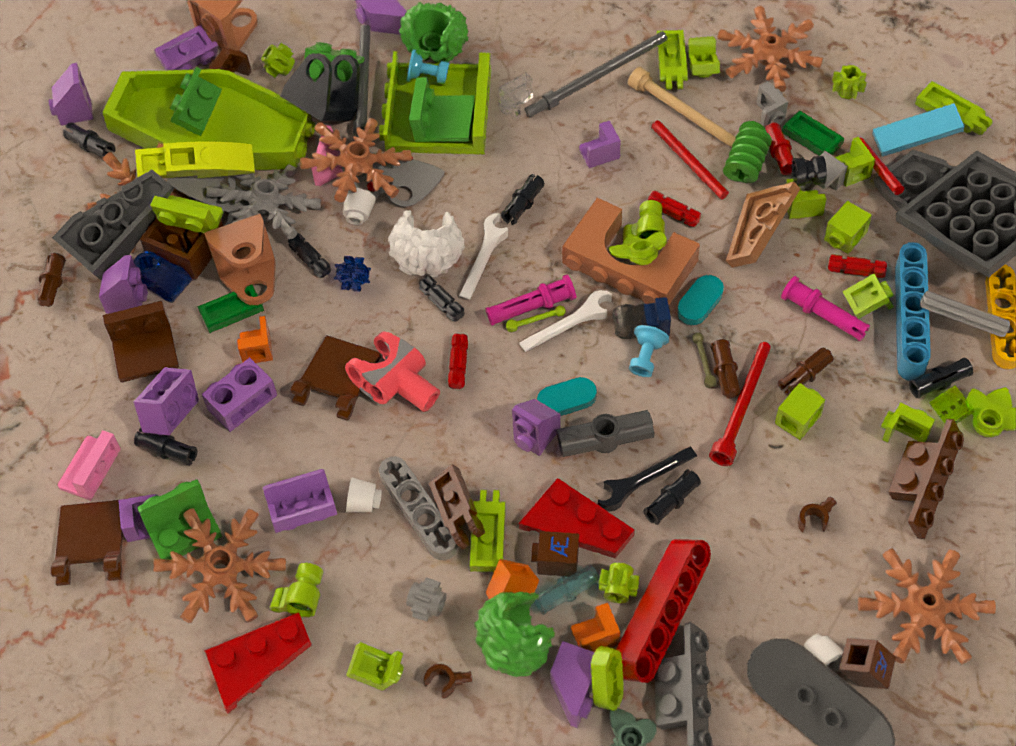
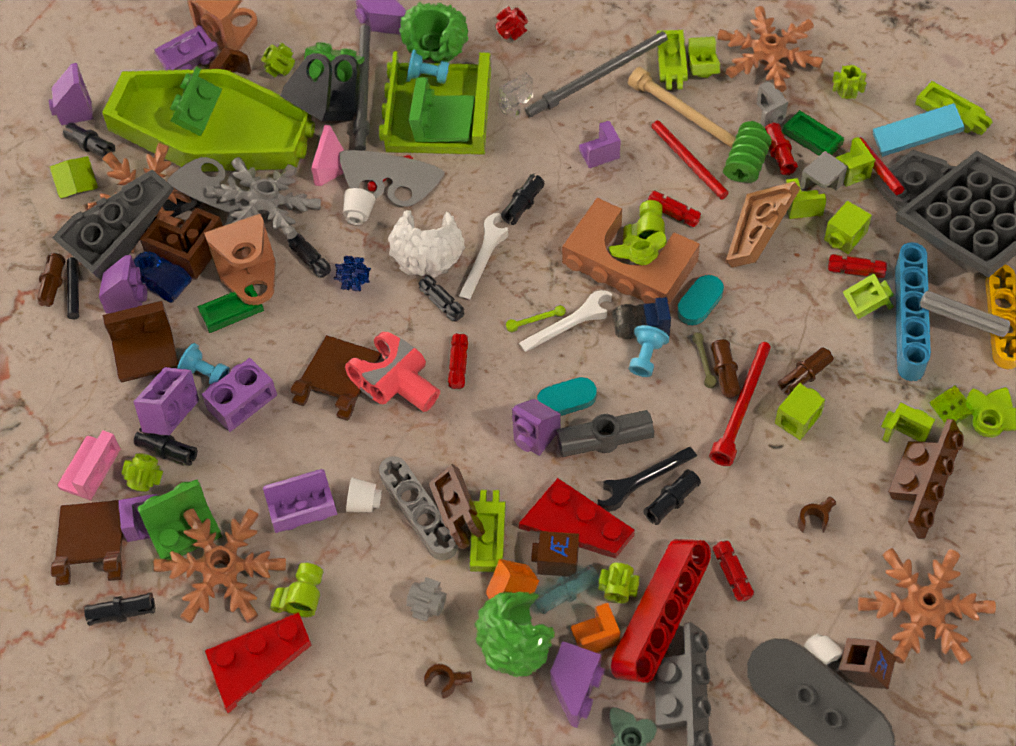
neon yellow slope [135,141,255,179] -> none
lime bracket [150,195,224,233] -> none
orange panel [237,316,273,363] -> none
nougat piece [300,118,412,203] -> none
lime bracket [346,642,404,691] -> none
dark pink pin [485,274,576,326] -> none
lime beam [591,646,624,711] -> none
dark pink pin [781,276,870,341] -> none
black wheel [792,156,827,186] -> none
black pin [909,358,974,399] -> none
none -> lime panel [50,156,98,198]
none -> black piece [67,257,79,319]
none -> black pin [84,593,156,626]
none -> lime gear [121,453,163,492]
none -> medium azure piece [177,343,230,385]
none -> red gear [495,6,528,41]
none -> red axle [713,540,754,602]

